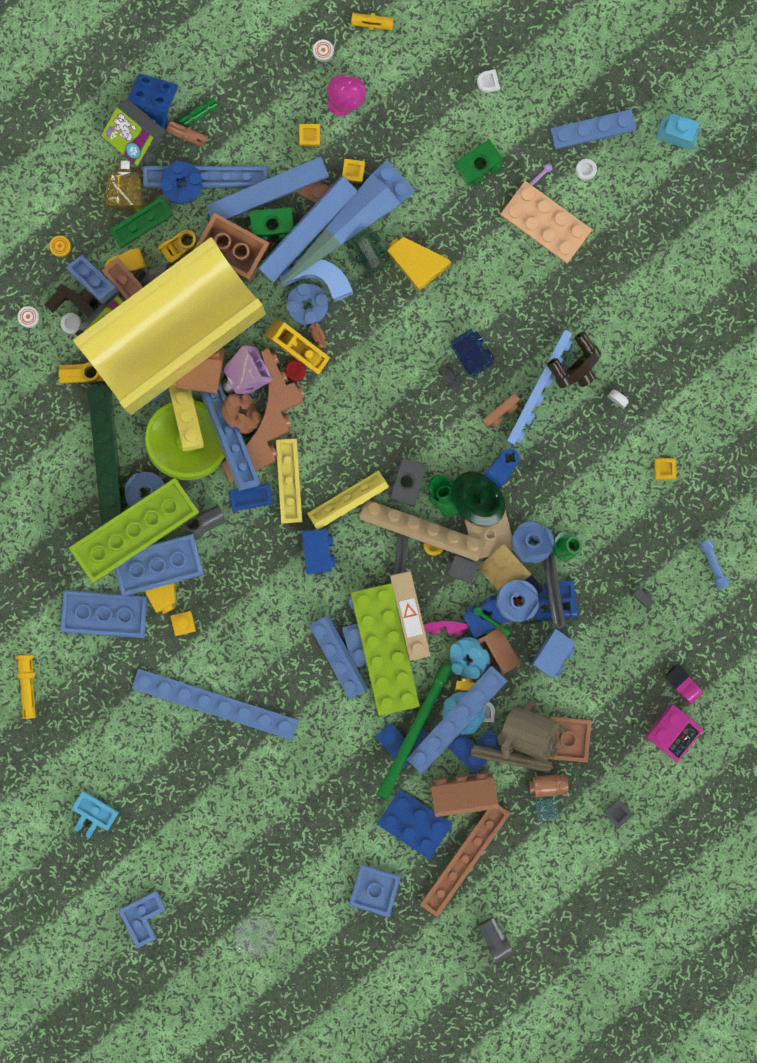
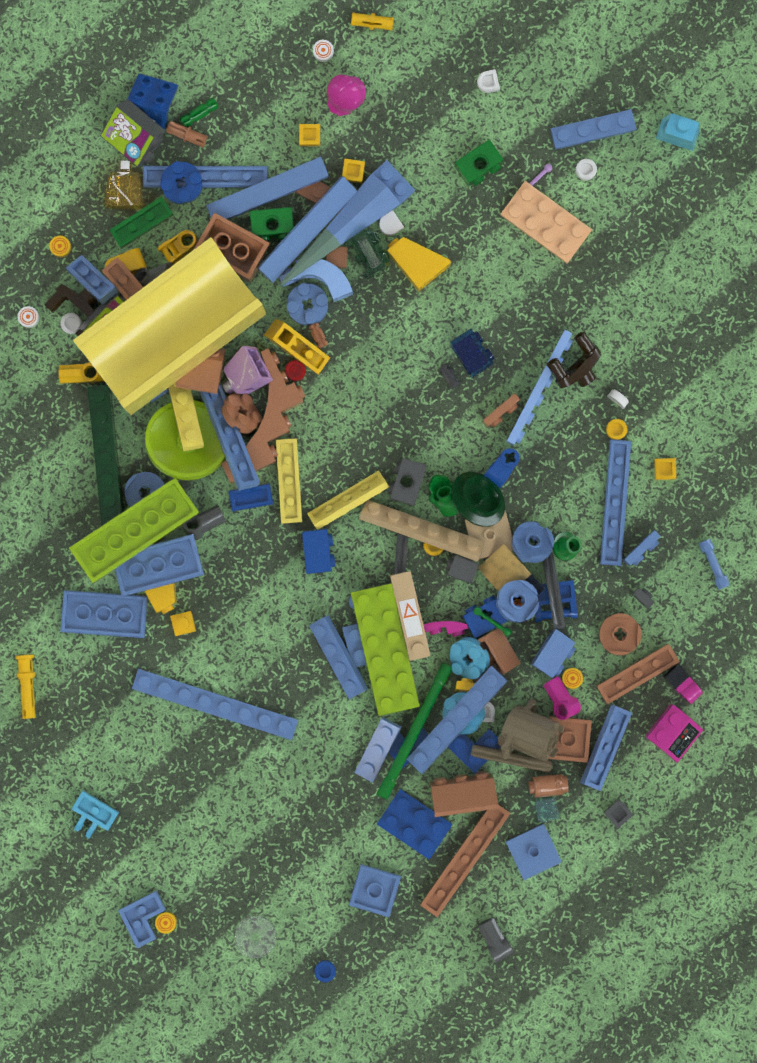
none -> yellow tile [155,911,177,934]
none -> blue tile [315,960,336,982]
none -> nougat tile [326,247,347,269]
none -> medium blue plate [355,717,401,783]
none -> white tile [379,210,404,236]
none -> medium blue plate [505,823,562,880]
none -> dark pink piece [544,676,581,720]
none -> yellow tile [562,668,583,689]
none -> medium blue plate [580,704,632,791]
none -> nougat plate [596,644,680,704]
none -> nougat plate [599,613,642,655]
none -> medium blue tile [600,439,631,566]
none -> yellow tile [606,419,627,440]
none -> medium blue plate [623,530,661,566]

